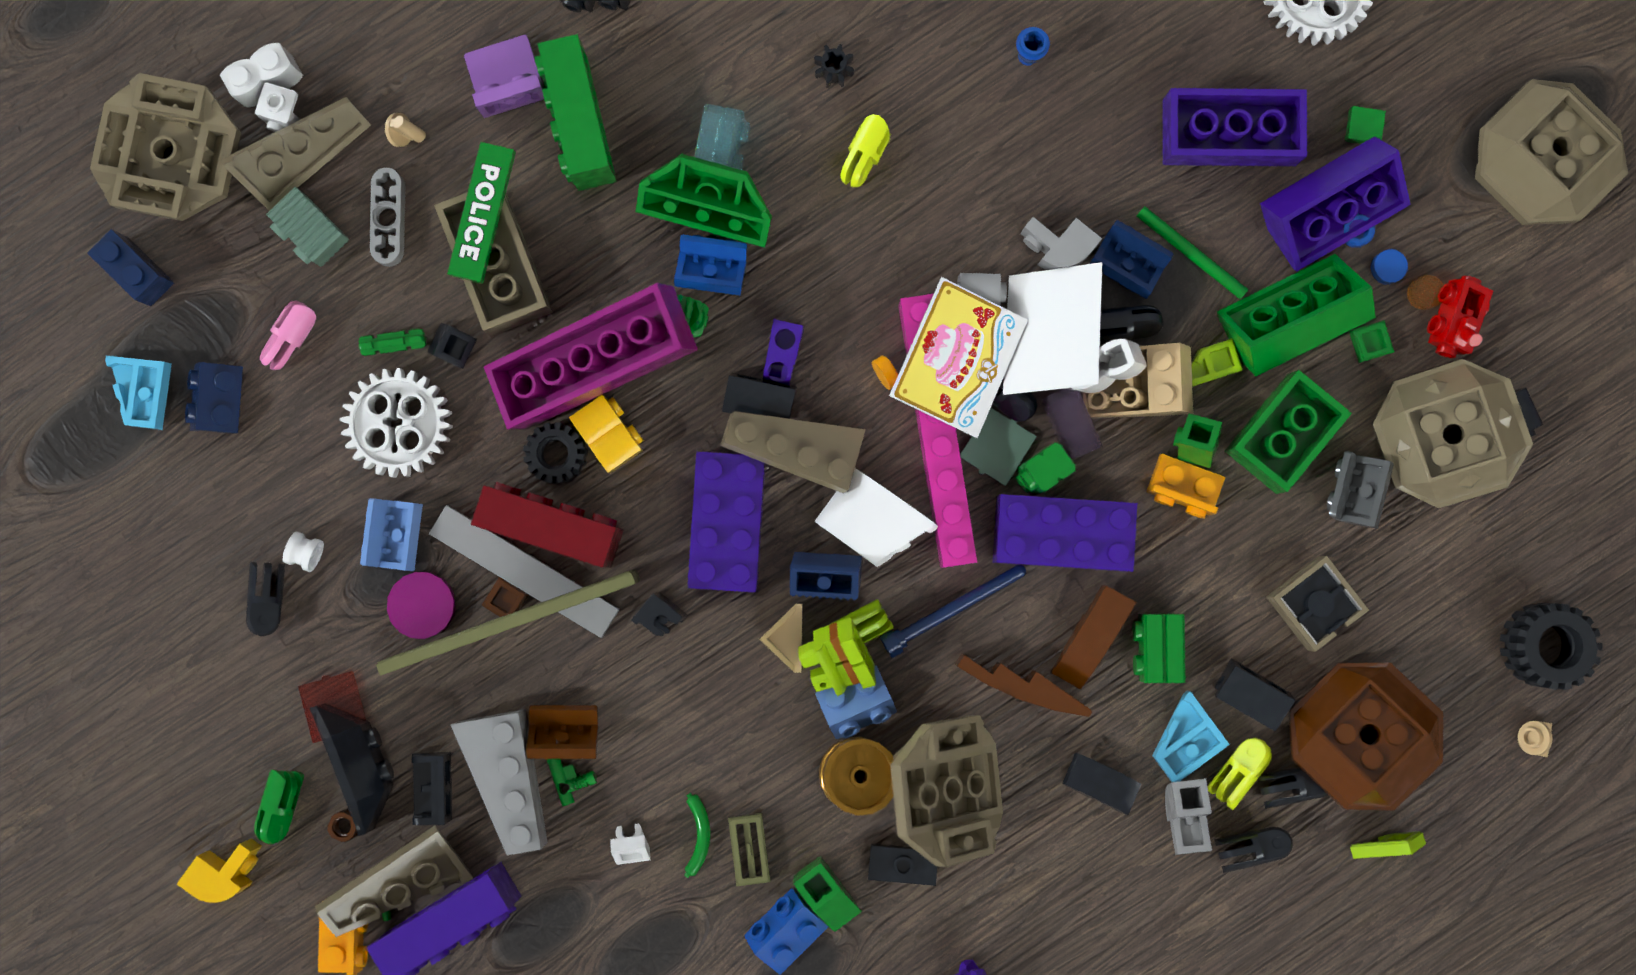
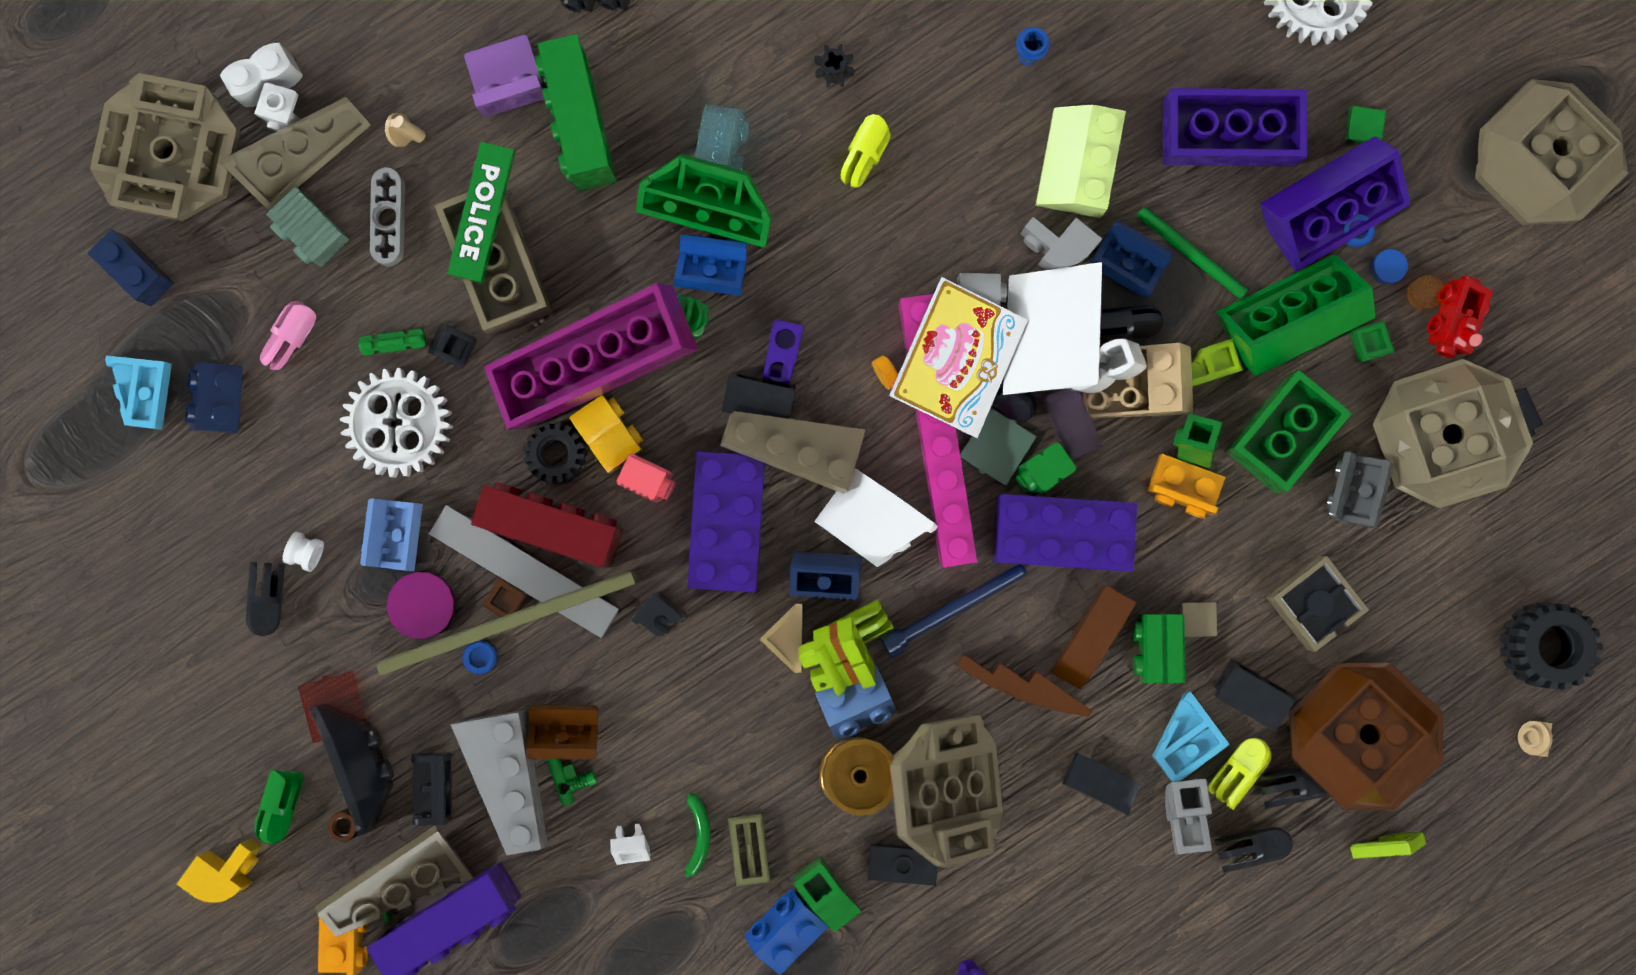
none -> blue tile [462,640,498,674]
none -> coral brick [617,453,676,503]
none -> yellowish green slope [1035,105,1126,218]
none -> dark tan tile [1180,602,1217,637]

